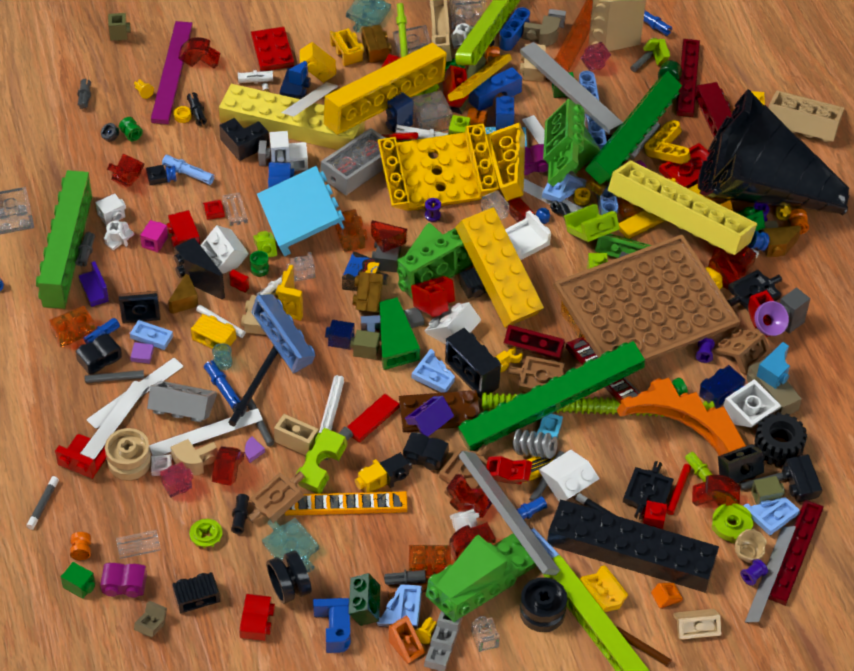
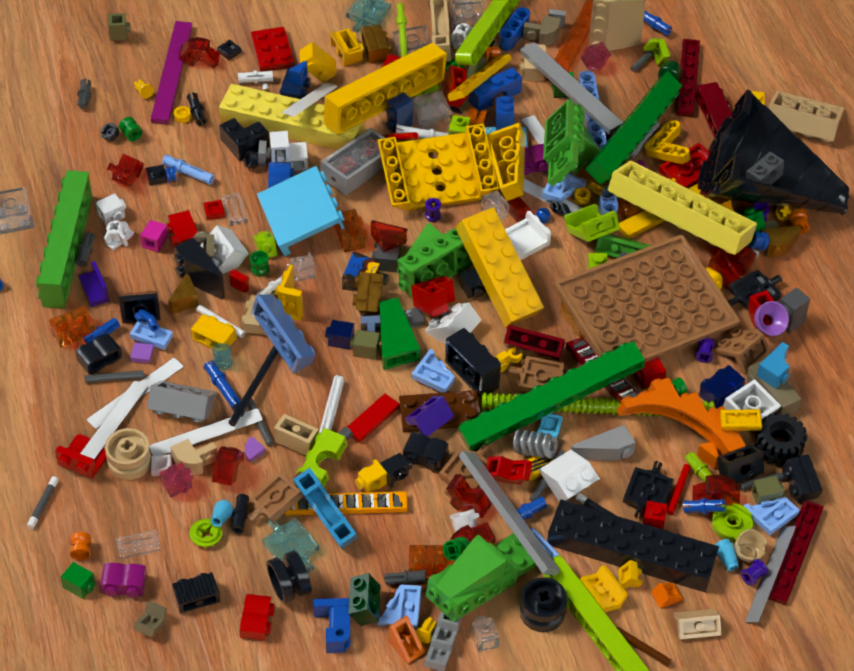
none -> blue arm [134,309,159,331]
none -> dark tan bracket [193,231,217,259]
none -> medium azure cone [211,500,233,527]
none -> black tile [217,39,241,61]
none -> black tile [244,150,259,169]
none -> dark azure arch [293,468,358,549]
none -> green wheel [443,536,470,561]
none -> light grey slope [571,425,636,461]
none -> yellow tile [618,560,643,589]
none -> red brick [634,357,666,389]
none -> blue pin [683,498,726,514]
none -> orange slope [697,442,719,470]
none -> medium azure cone [715,539,739,571]
none -> yellow plate [720,409,762,431]
none -> dark grey brick [746,152,784,185]

